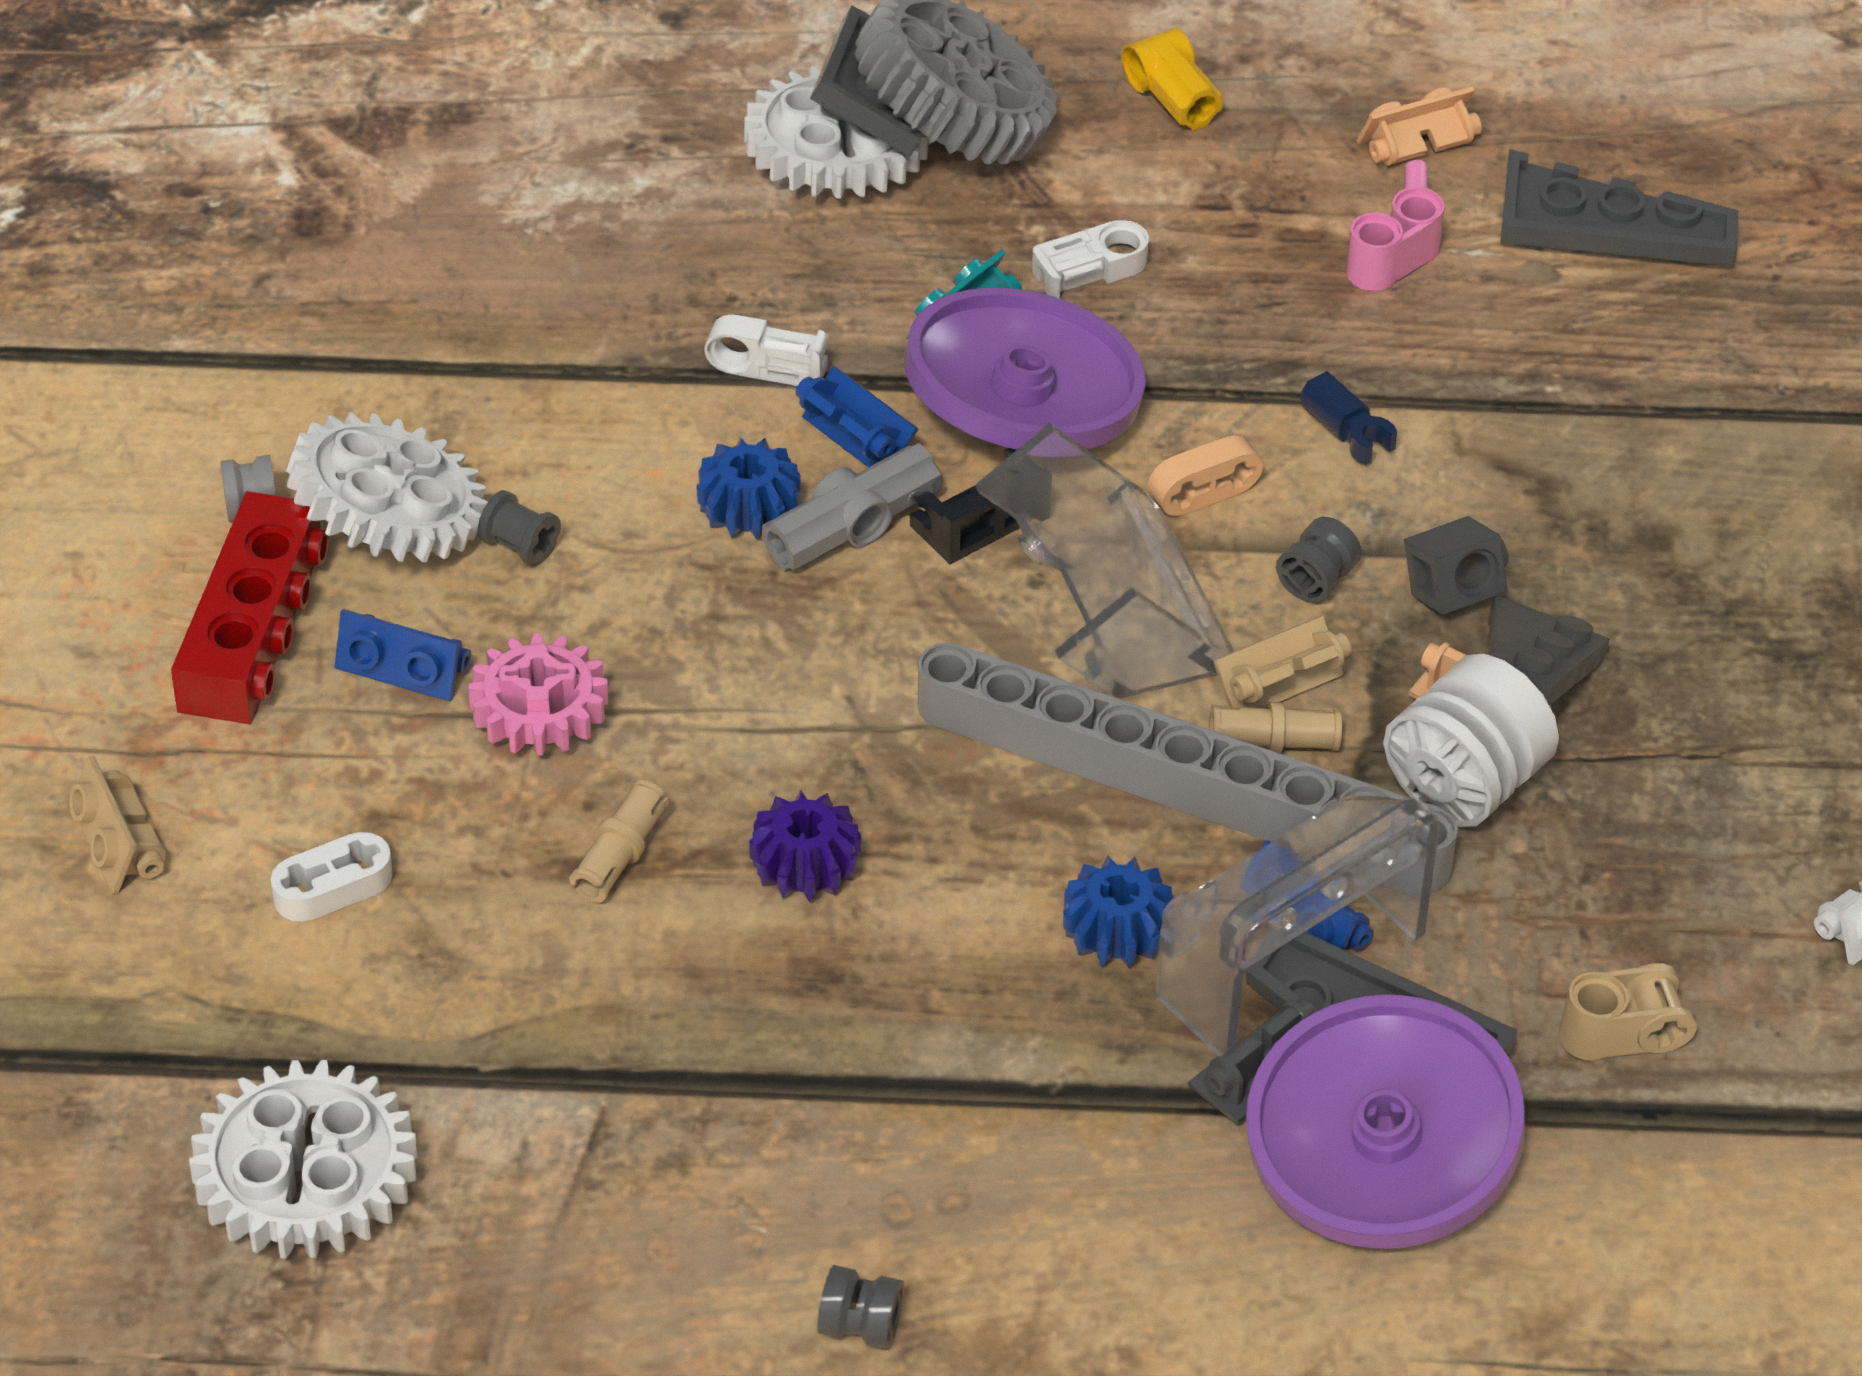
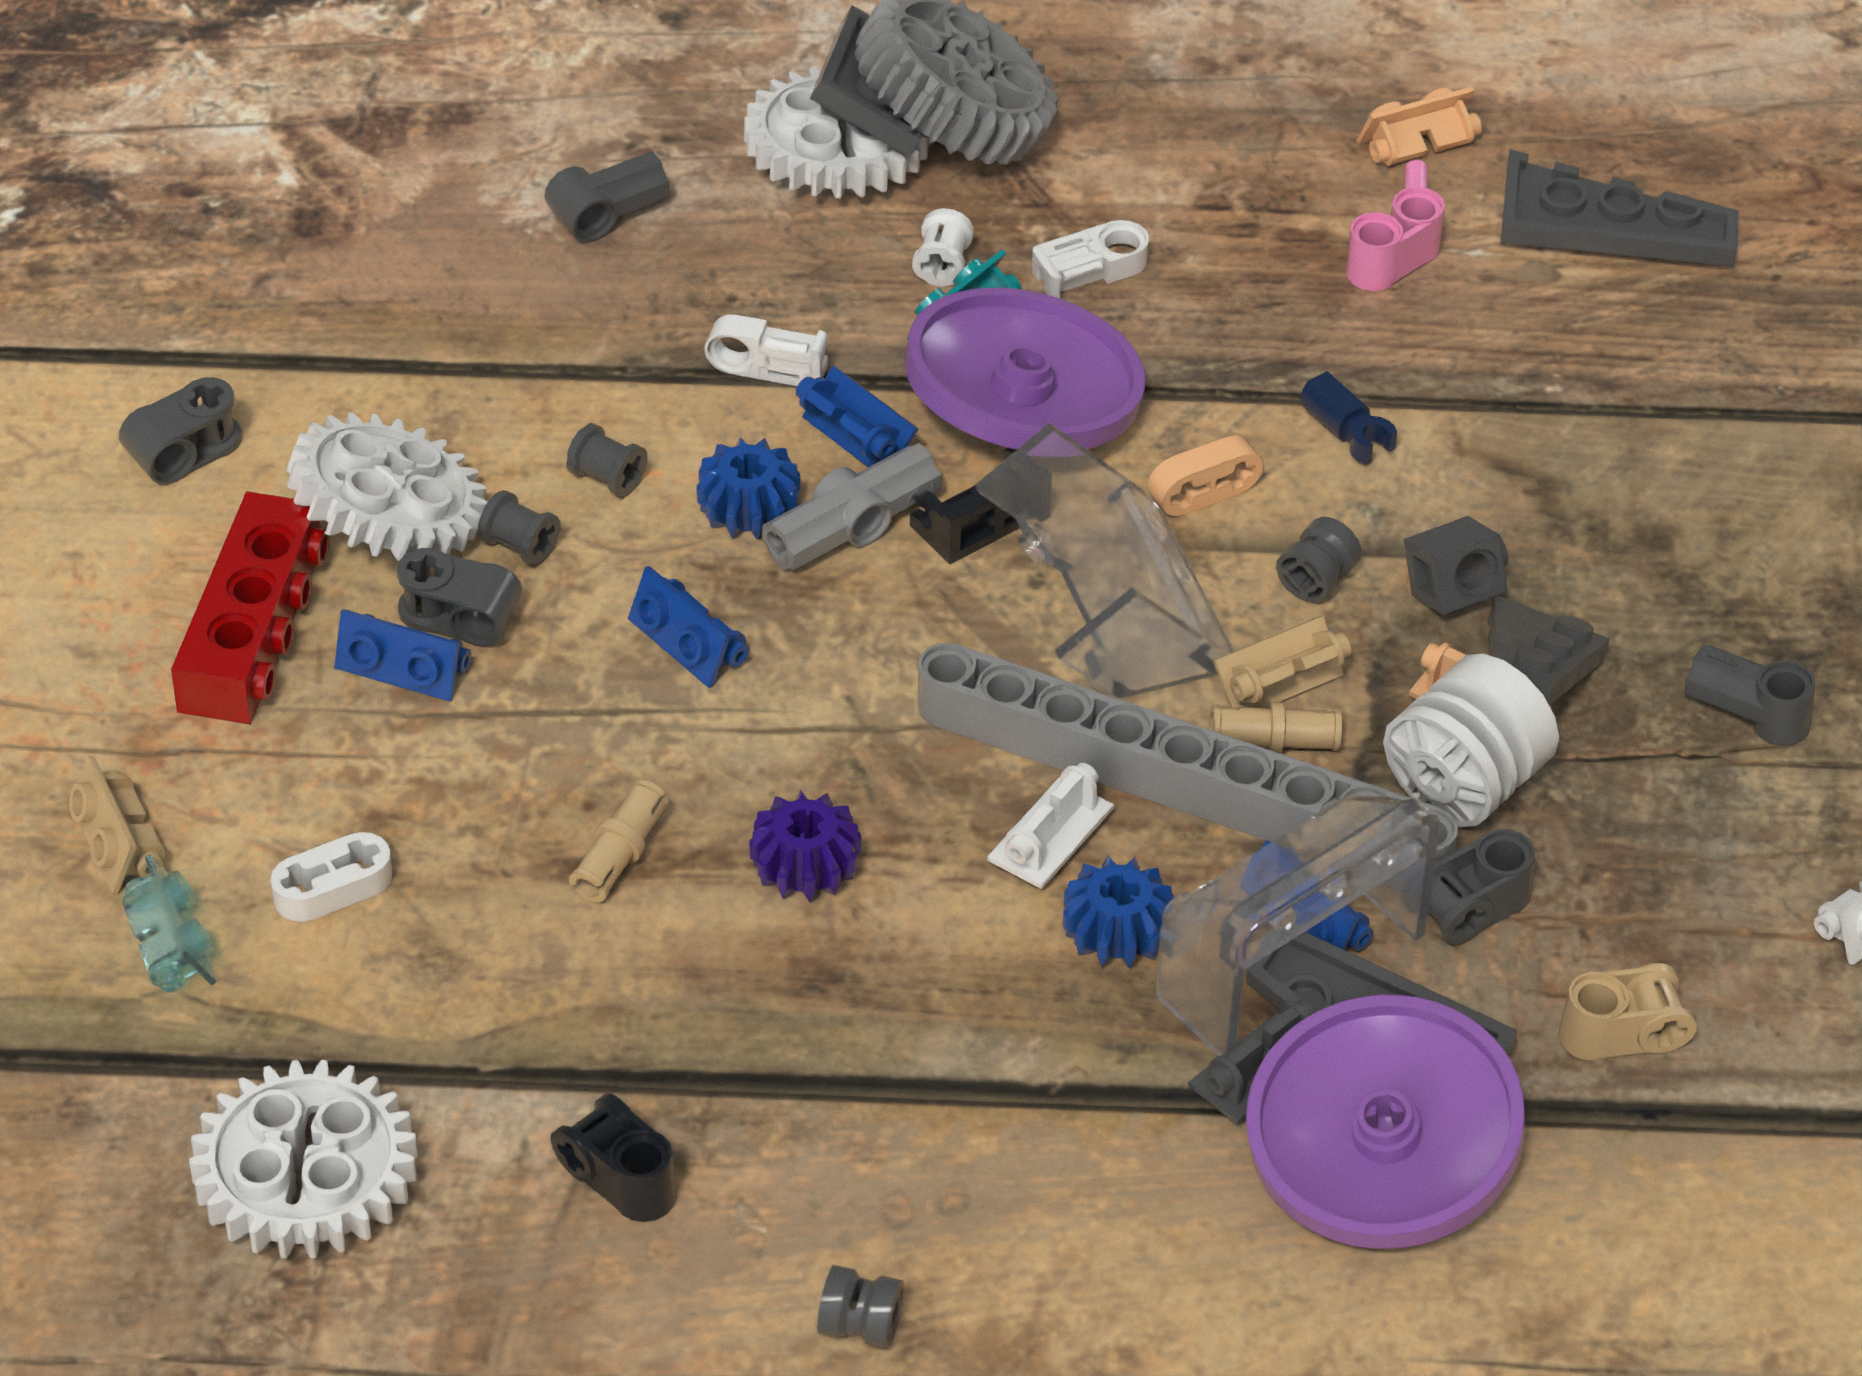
light grey wheel [220,455,276,521] -> none
bright pink gear [468,633,608,756] -> none
yellow piece [1121,28,1223,131] -> none
none -> dark grey piece [119,377,242,484]
none -> clear light blue hinge [122,854,217,992]
none -> dark grey piece [397,548,523,647]
none -> dark grey piece [544,151,670,243]
none -> black piece [550,1093,676,1222]
none -> dark grey bush [566,423,648,497]
none -> blue hinge [628,566,750,688]
none -> white bush [912,208,974,287]
none -> white hinge [987,763,1114,889]
none -> dark grey piece [1407,829,1535,945]
none -> dark grey piece [1685,644,1815,746]

